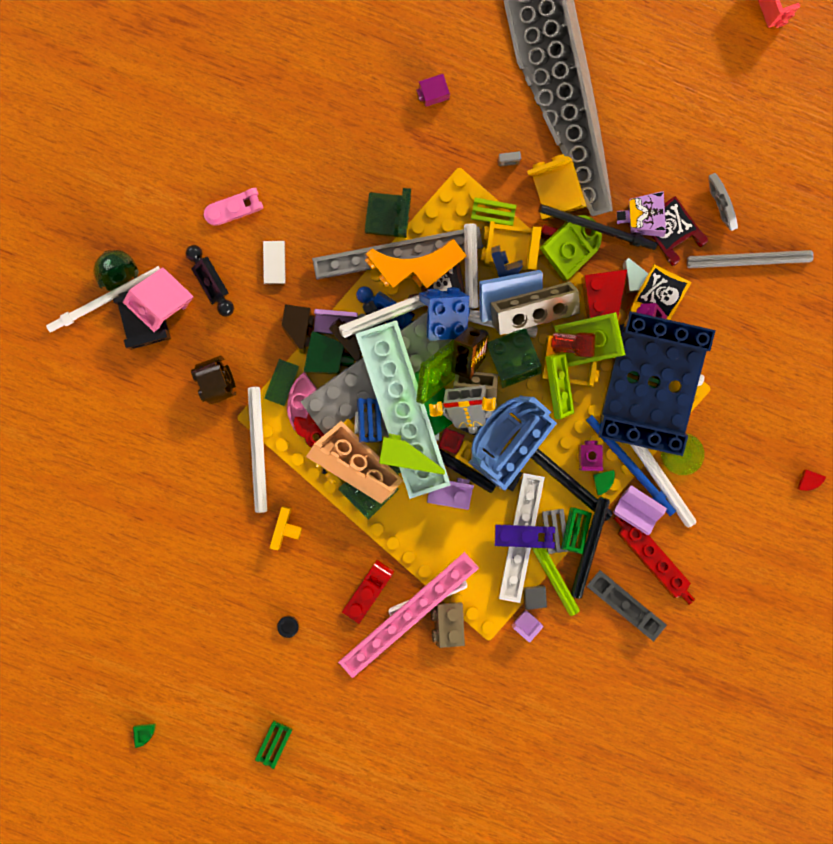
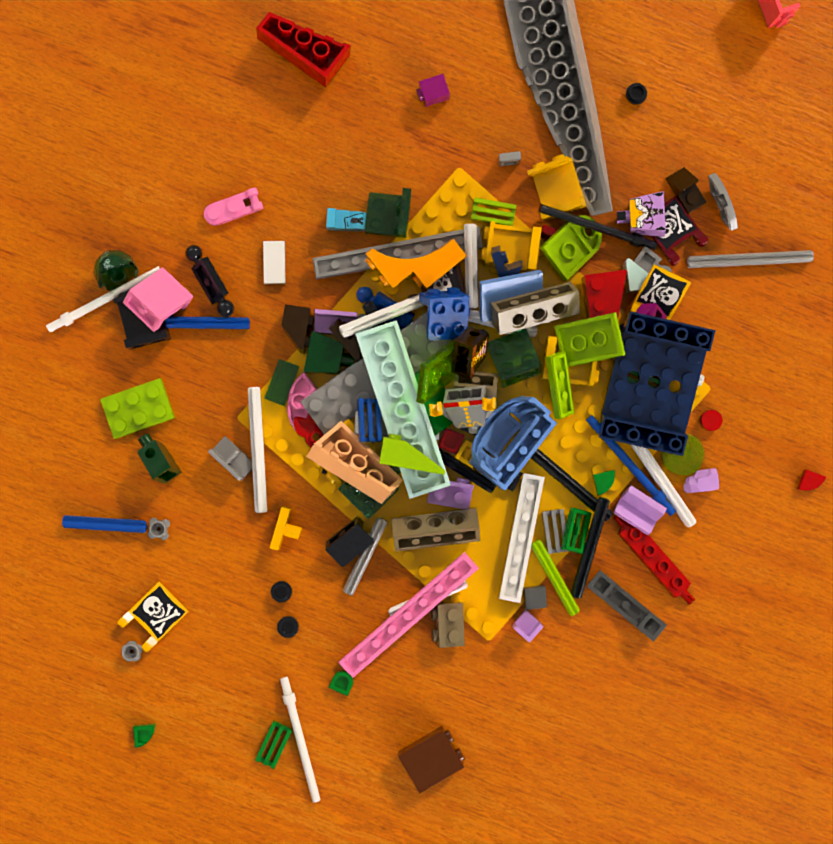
dark brown brick [191,356,236,404] -> none
red plate [342,560,395,624] -> none
dark purple plate [494,525,556,549] -> none
clear red piece [551,332,596,357] -> none
magenta brick [579,441,603,471] -> none
none -> blue axle [62,515,147,533]
none -> lime plate [100,378,175,439]
none -> flag [117,581,189,652]
none -> light grey plate [121,641,143,662]
none -> dark green torso [138,434,182,484]
none -> light grey plate [148,518,170,540]
none -> blue axle [166,316,250,329]
none -> light grey panel [208,436,252,481]
none -> red wedge [256,12,351,88]
none -> black plate [271,581,292,602]
none -> white bar [280,677,321,803]
none -> black panel [325,516,374,567]
none -> medium azure leg [326,208,367,232]
none -> green tile [328,670,353,696]
none -> light grey axle [343,517,387,595]
none -> dark tan brick [391,508,480,551]
none -> reddish brown brick [398,726,465,794]
none -> black plate [626,83,647,105]
none -> light grey plate [633,246,672,273]
none -> dark brown slope [665,167,707,214]
none -> lavender rock [683,468,719,493]
none -> red tile [700,410,723,431]

